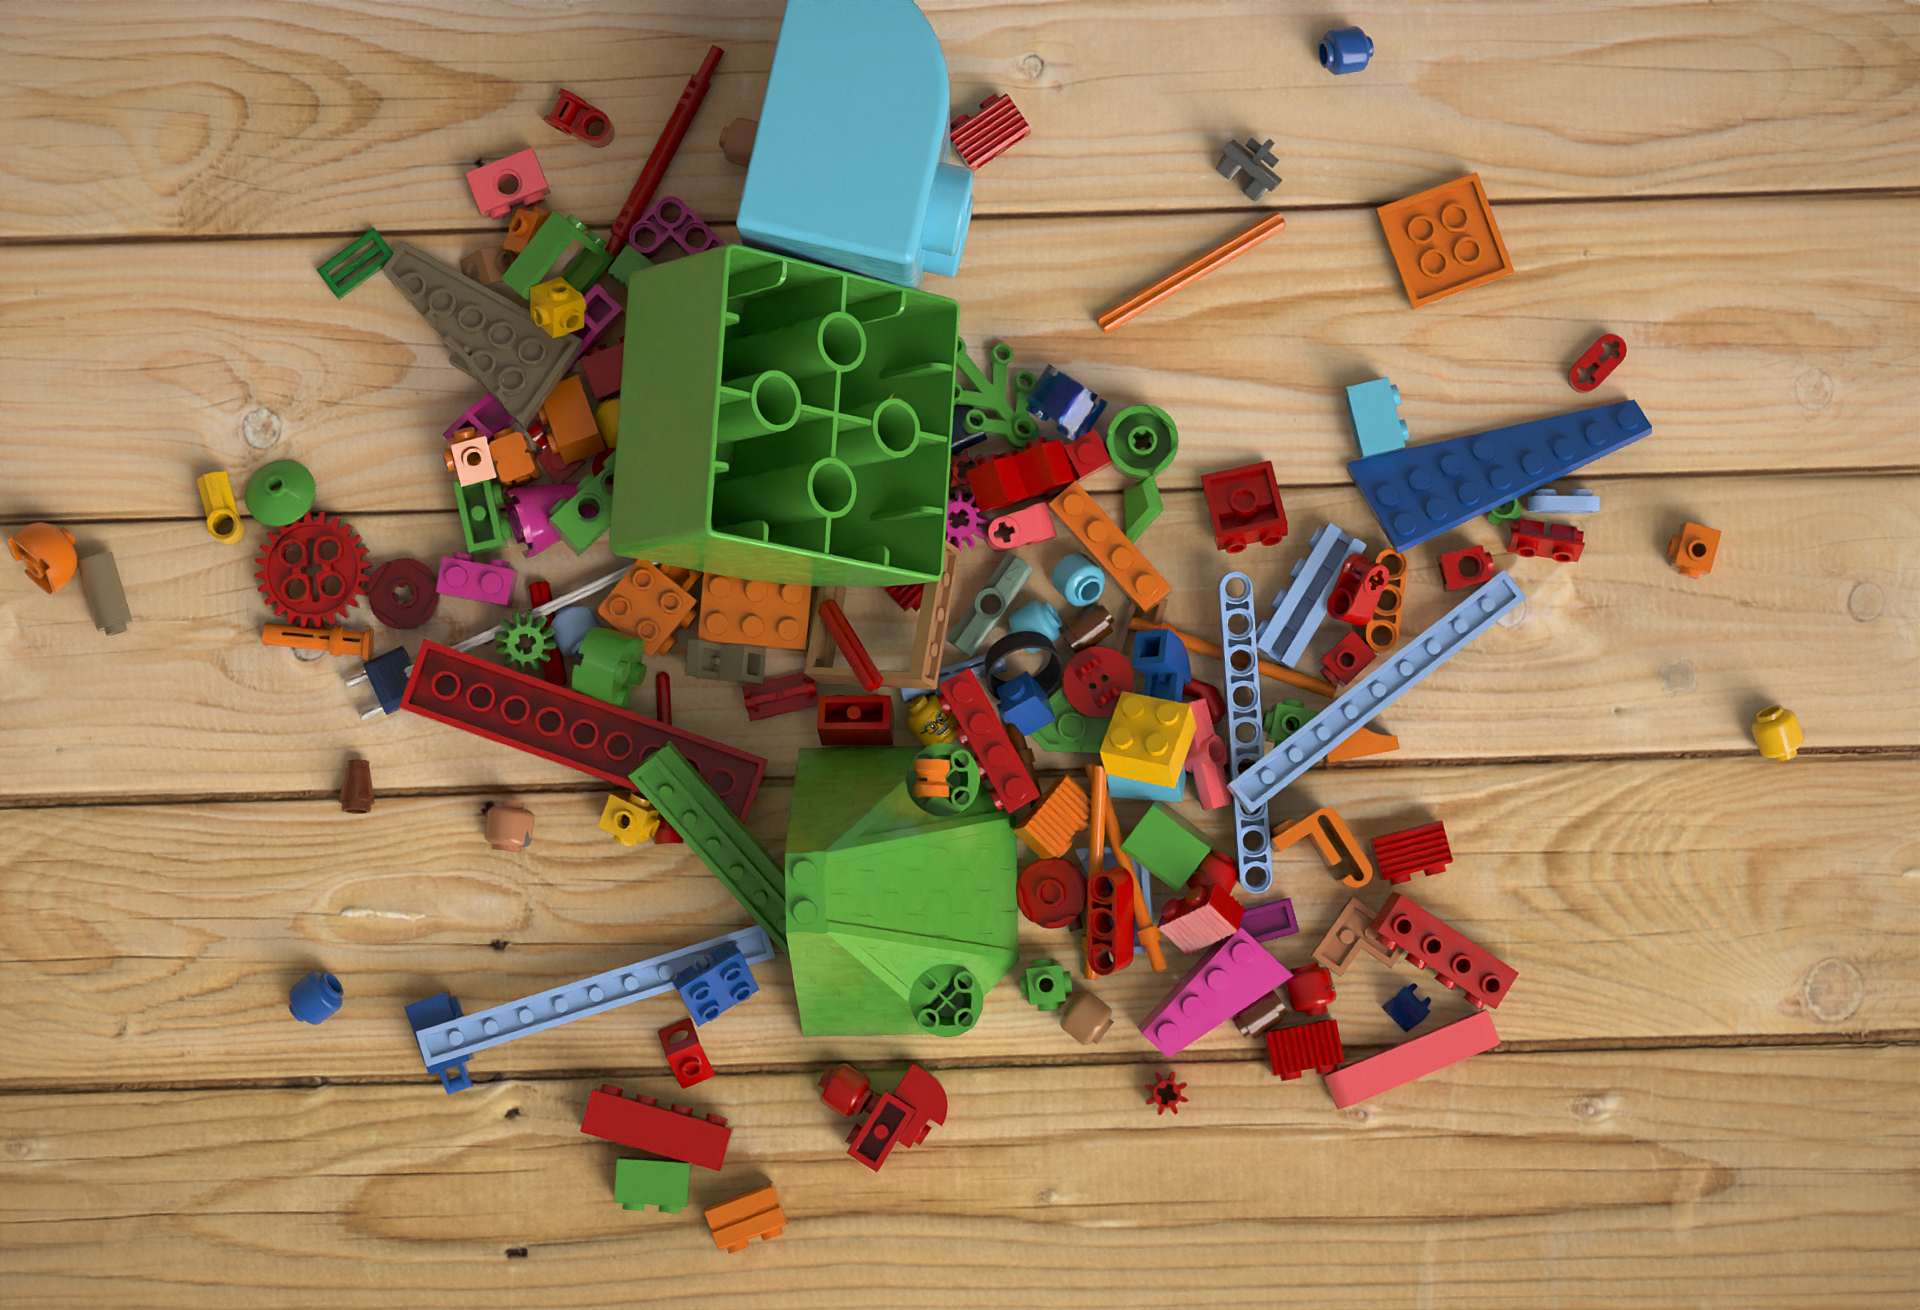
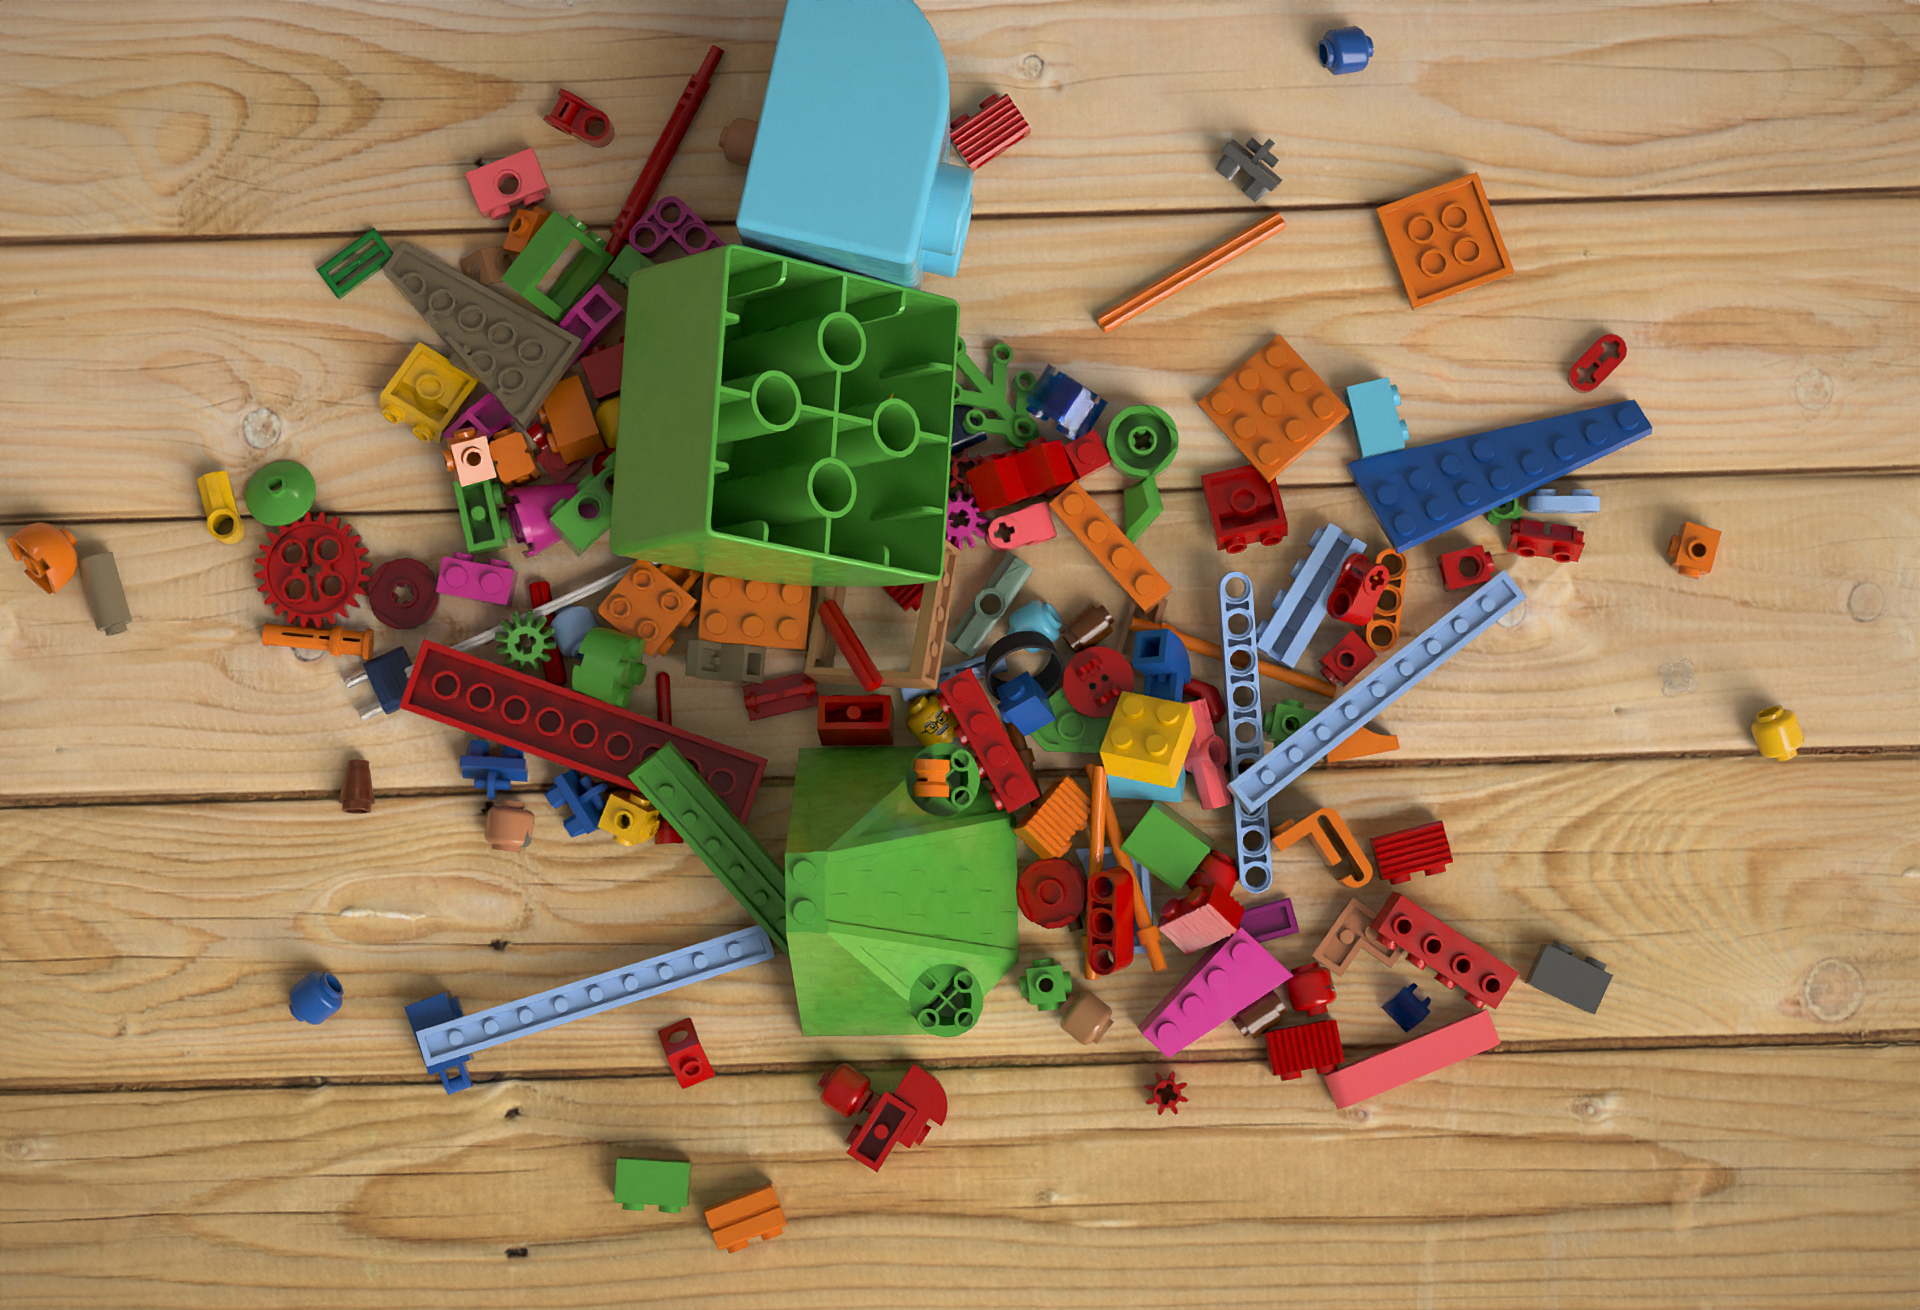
yellow brick [530,277,586,339] -> none
red brick [580,1084,734,1171] -> none
blue hinge [672,943,760,1027] -> none
medium azure head [1052,553,1105,606] -> none
none -> yellow plate [378,342,479,444]
none -> blue hips [460,740,528,800]
none -> blue hips [545,769,609,838]
none -> orange plate [1198,334,1350,483]
none -> dark grey brick [1524,941,1613,1014]

